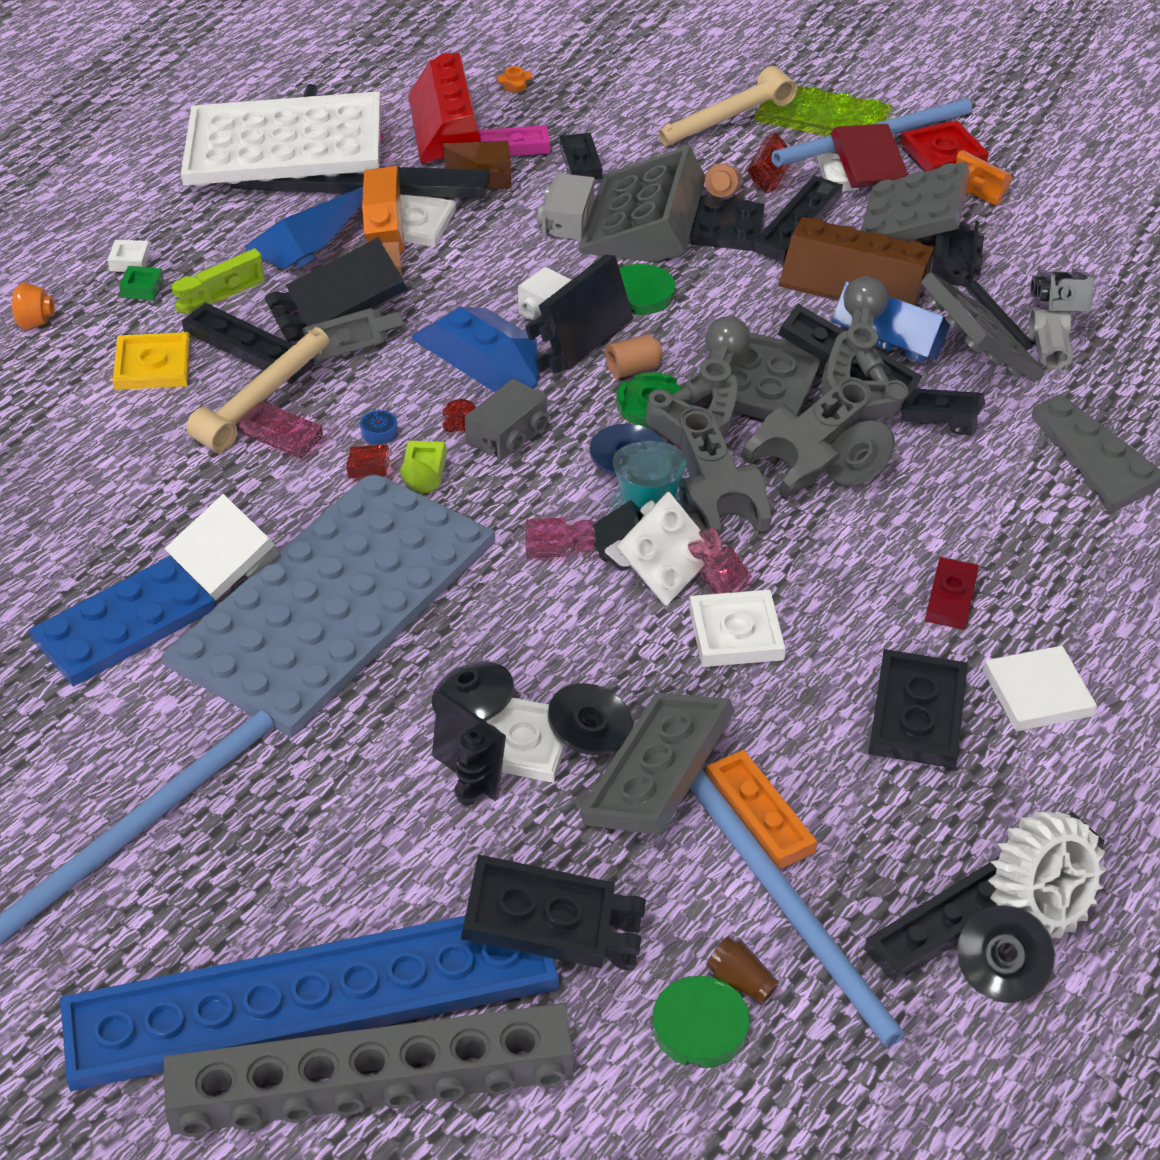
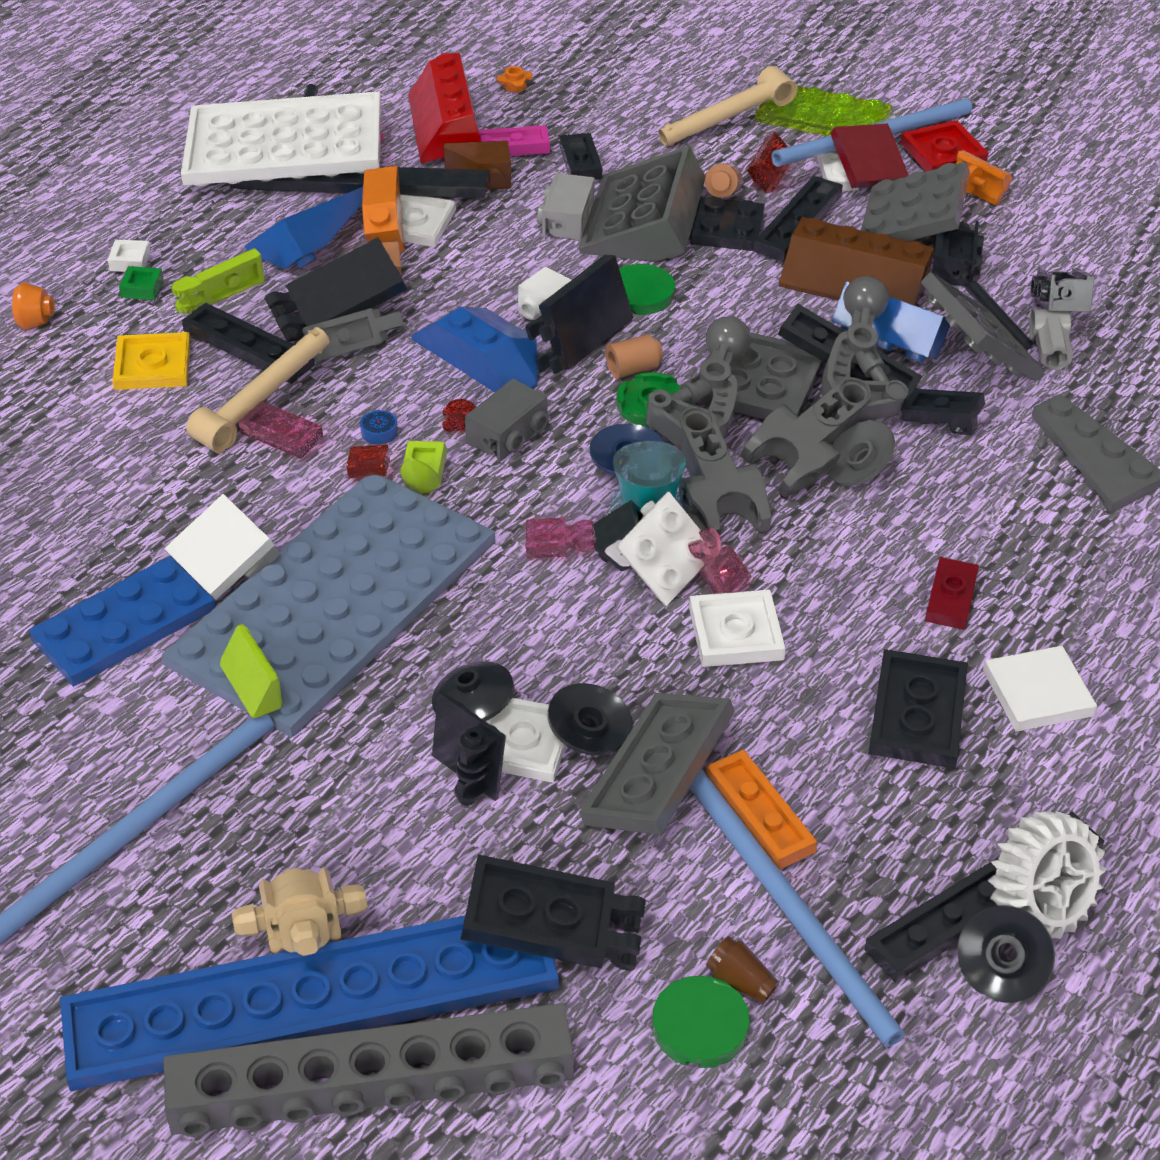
none -> lime slope [220,624,283,718]
none -> tan piece [232,866,368,956]

